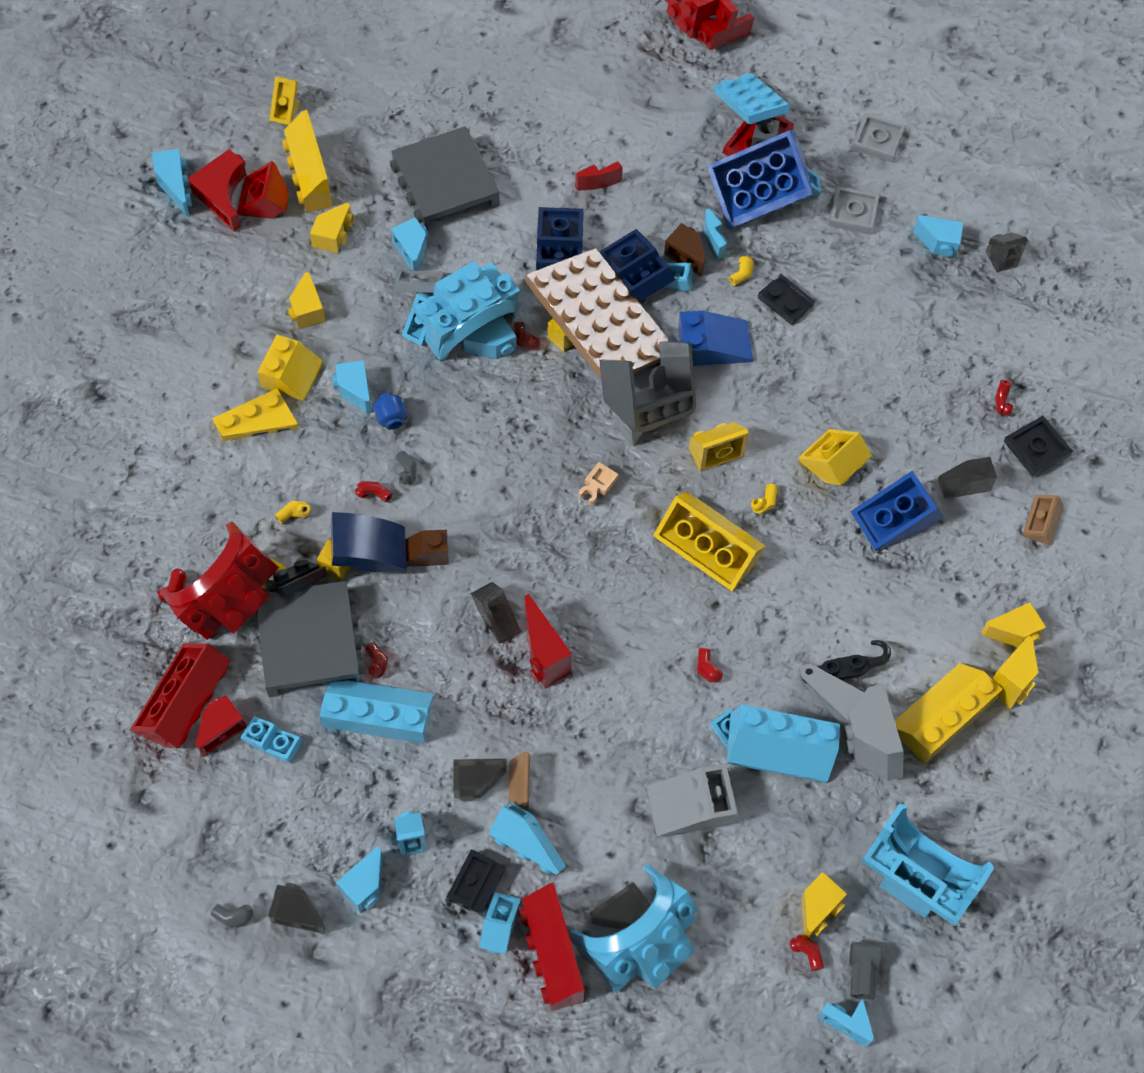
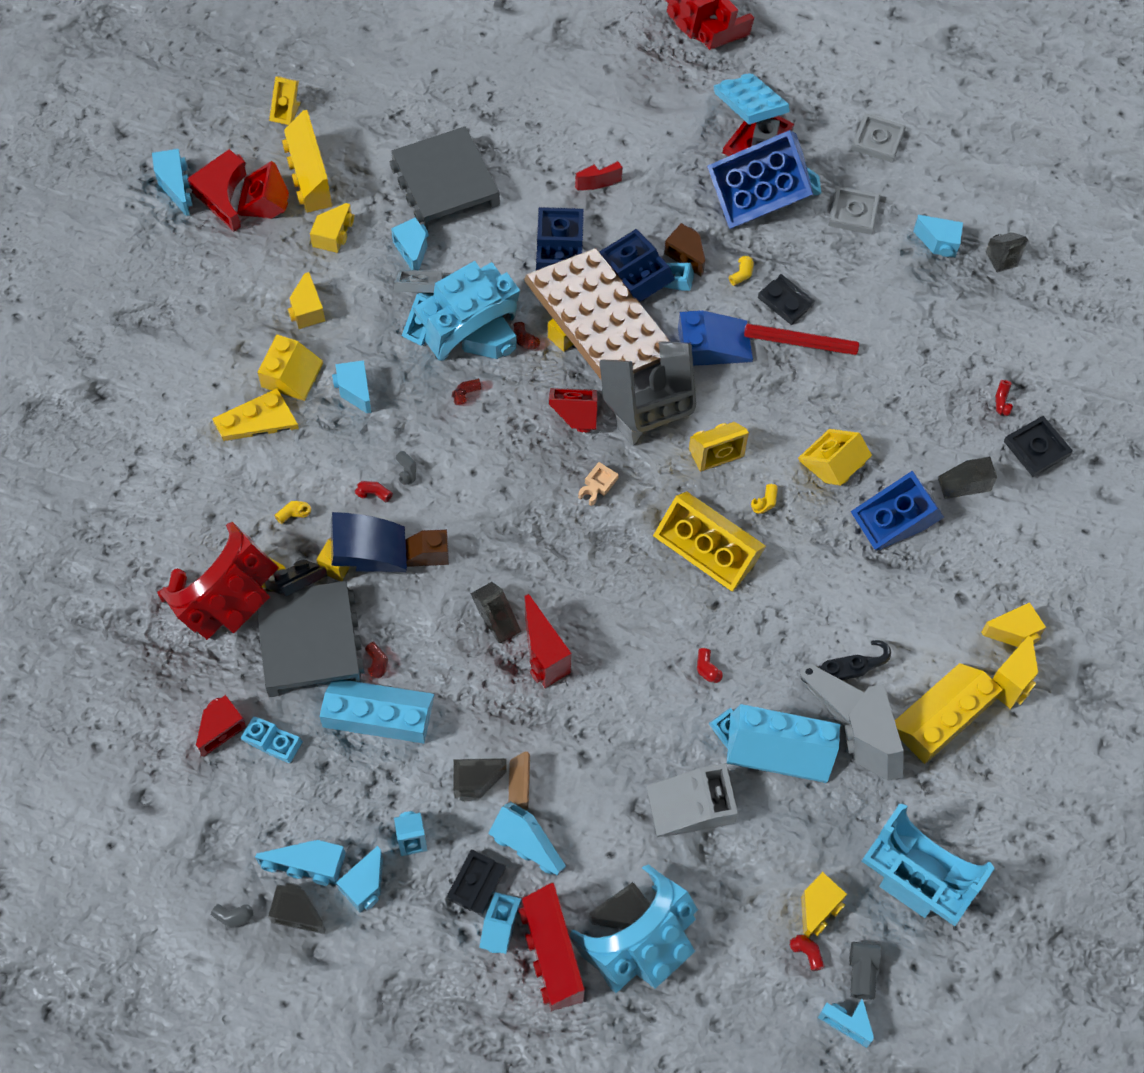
red slope [130,643,231,749] -> none
blue head [373,392,408,430] -> none
medium azure slope [704,208,727,261] -> none
medium nougat slope [1023,494,1063,545] -> none
none -> medium azure slope [255,840,346,886]
none -> clear red arm [452,378,482,405]
none -> red slope [549,388,597,432]
none -> red axle [744,323,859,355]

